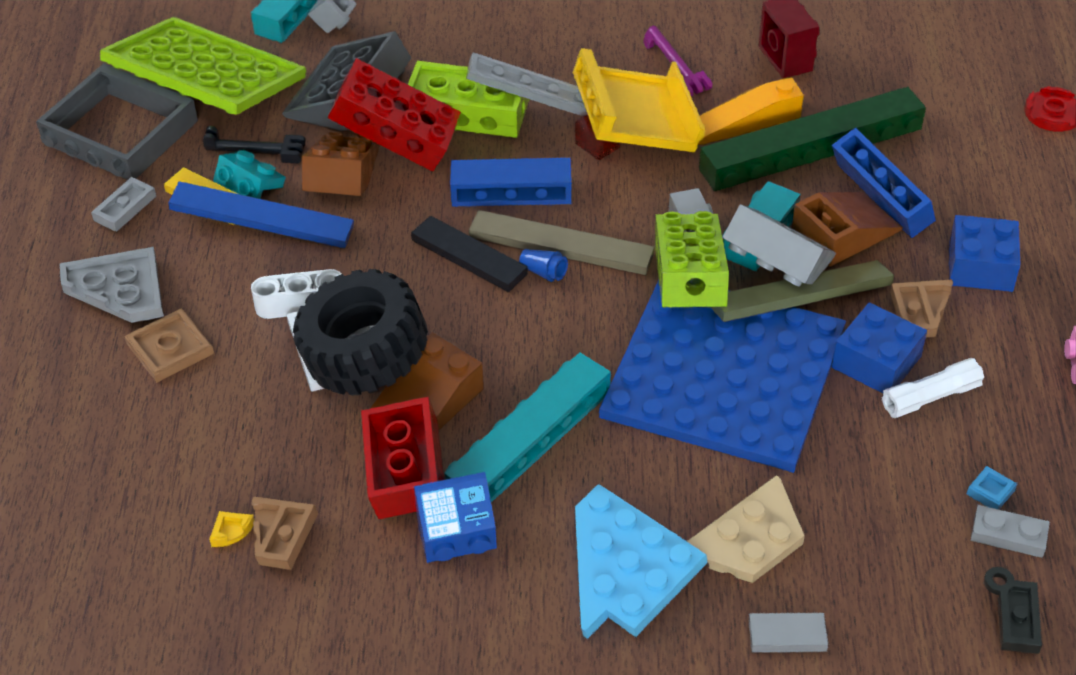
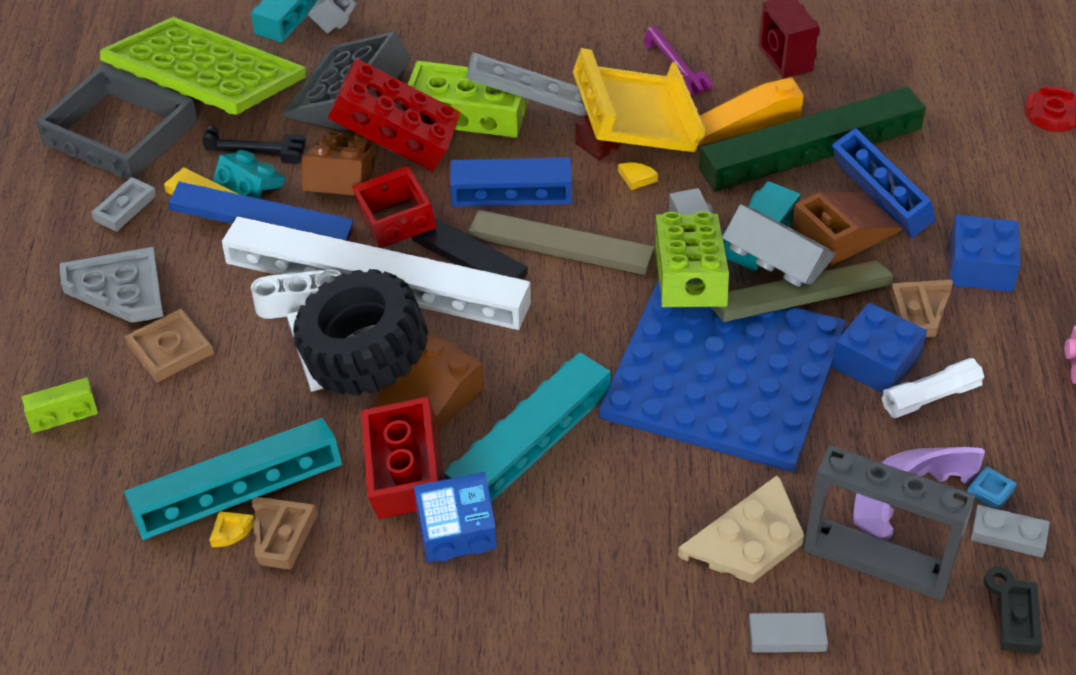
blue cone [519,249,568,282] -> none
medium azure wing [575,484,708,639] -> none
none -> lime bracket [21,377,98,433]
none -> teal brick [124,418,342,540]
none -> white brick [222,217,531,330]
none -> red window [352,166,437,248]
none -> yellow tile [618,162,658,190]
none -> dark grey window [803,445,975,601]
none -> lavender windscreen [853,447,985,541]

